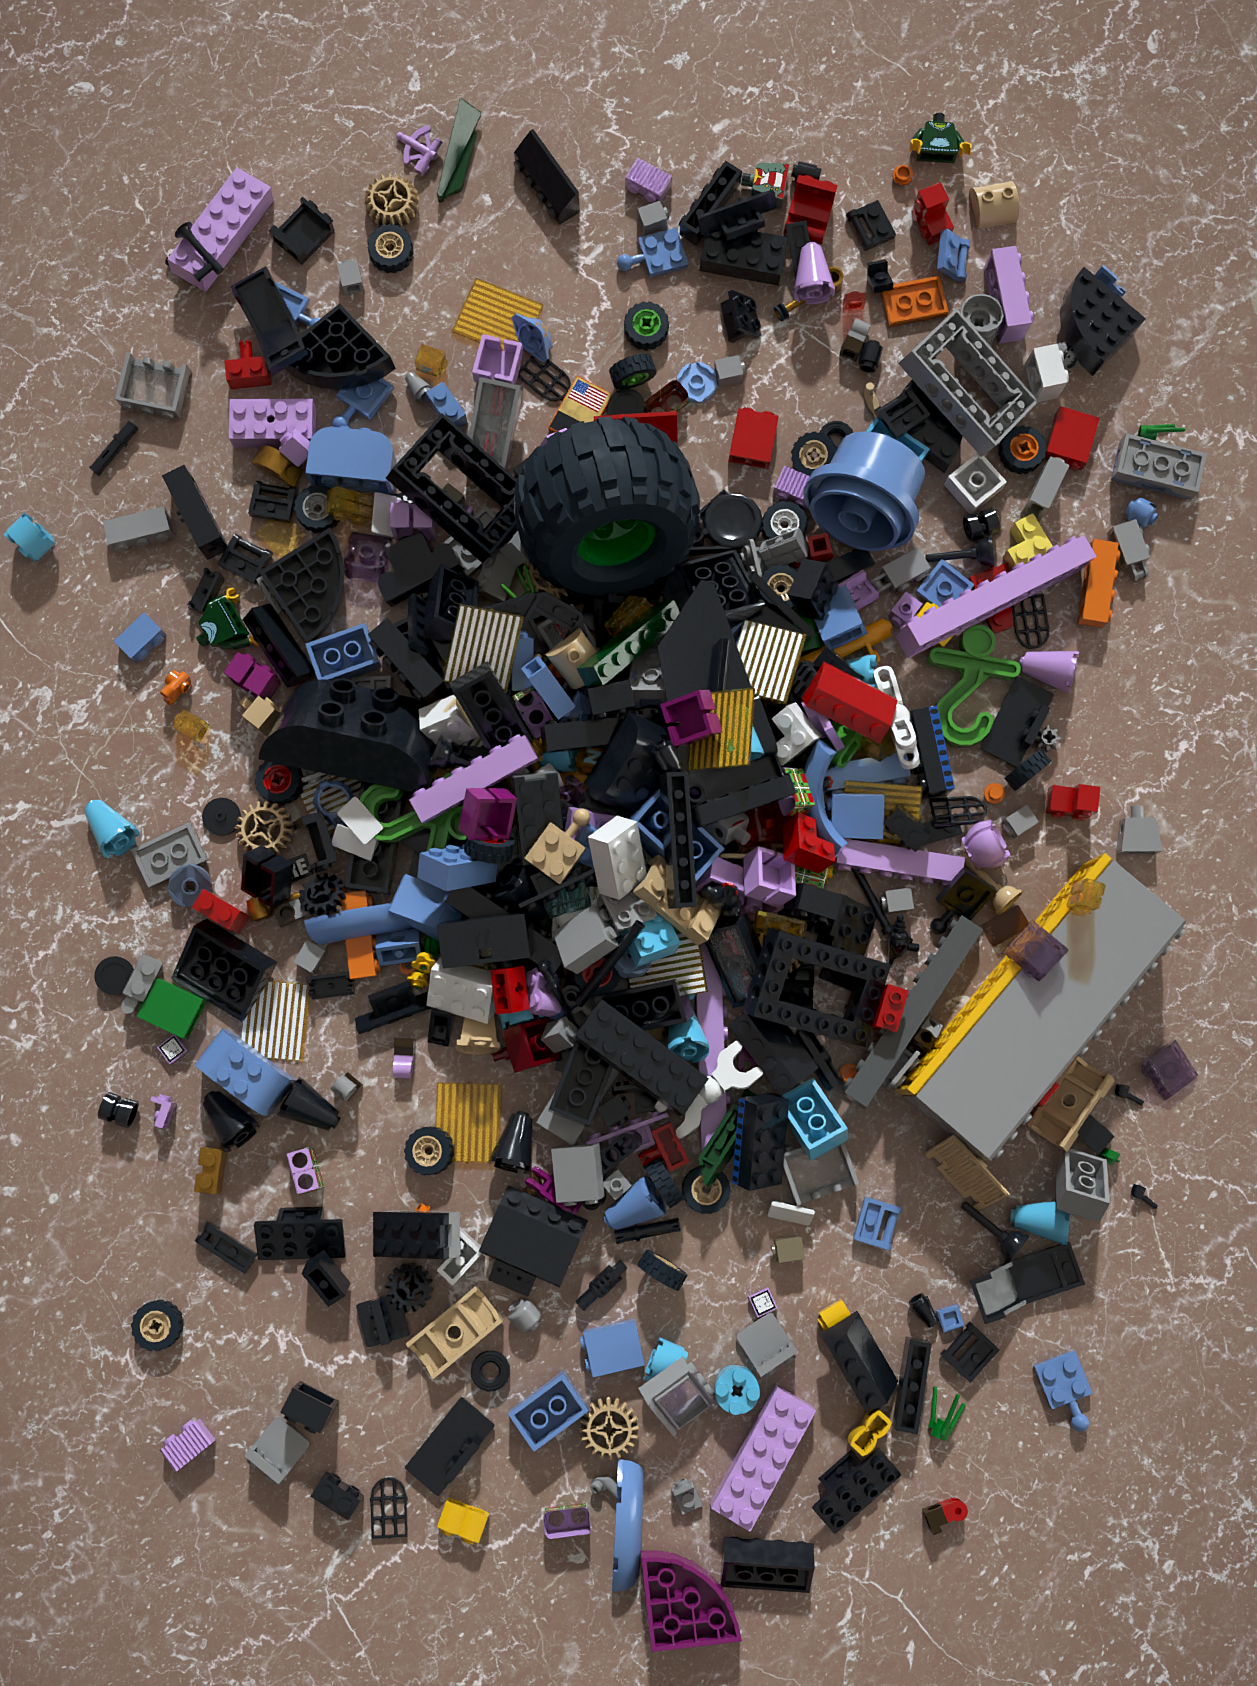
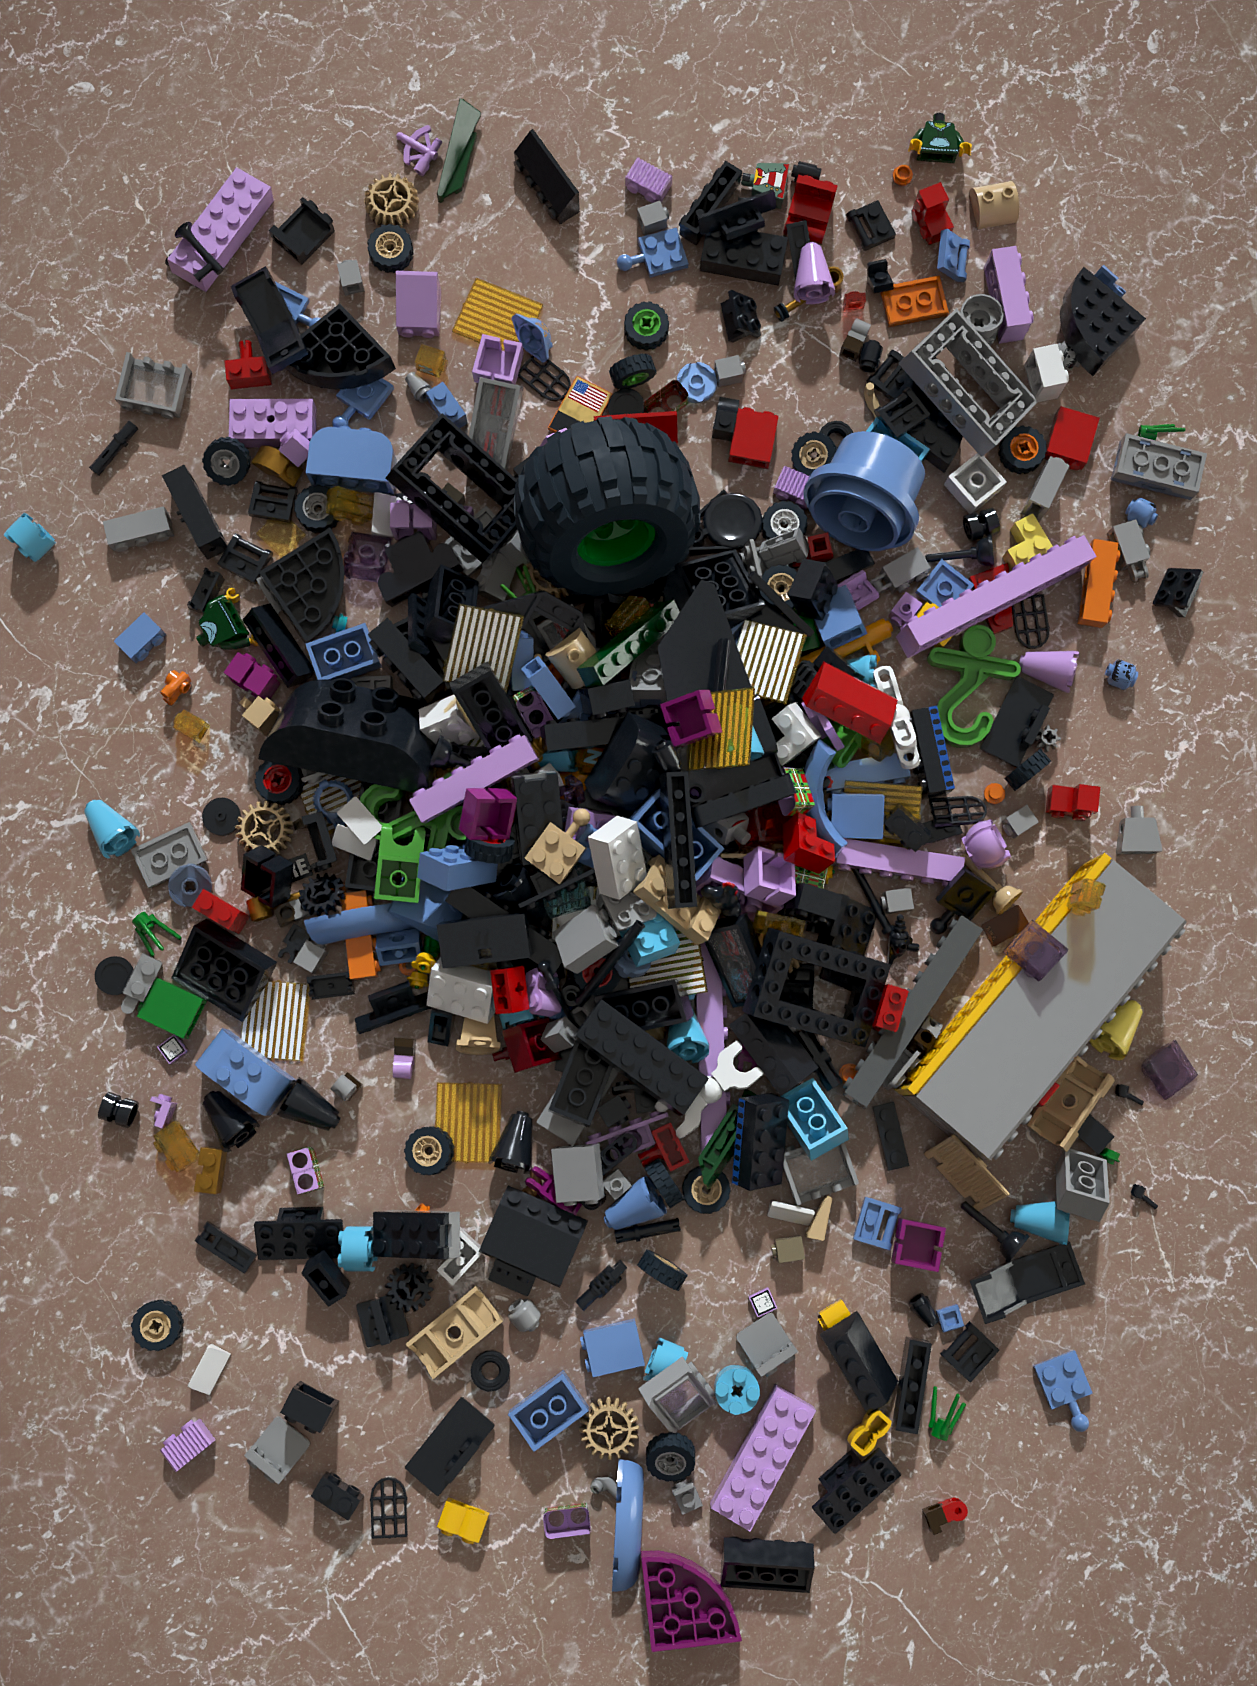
none -> green plant [132,912,182,957]
none -> clear yellow brick [153,1121,200,1173]
none -> white slope [187,1344,231,1395]
none -> black wheel [202,437,251,486]
none -> black plate [278,923,311,964]
none -> teal plate [332,613,348,633]
none -> medium azure brick [338,1226,378,1272]
none -> bright green brick [374,823,426,903]
none -> lavender slope [396,271,441,338]
none -> black wheel [646,1432,695,1482]
none -> black arch [711,397,740,442]
none -> tan slope [805,1195,832,1241]
none -> black plate [866,350,912,401]
none -> black plate [872,1102,910,1171]
none -> magenta piece [891,1218,946,1272]
none -> light yellow cone [1089,1000,1143,1061]
none -> medium blue head [1105,659,1138,690]
none -> black bracket [1153,568,1204,618]

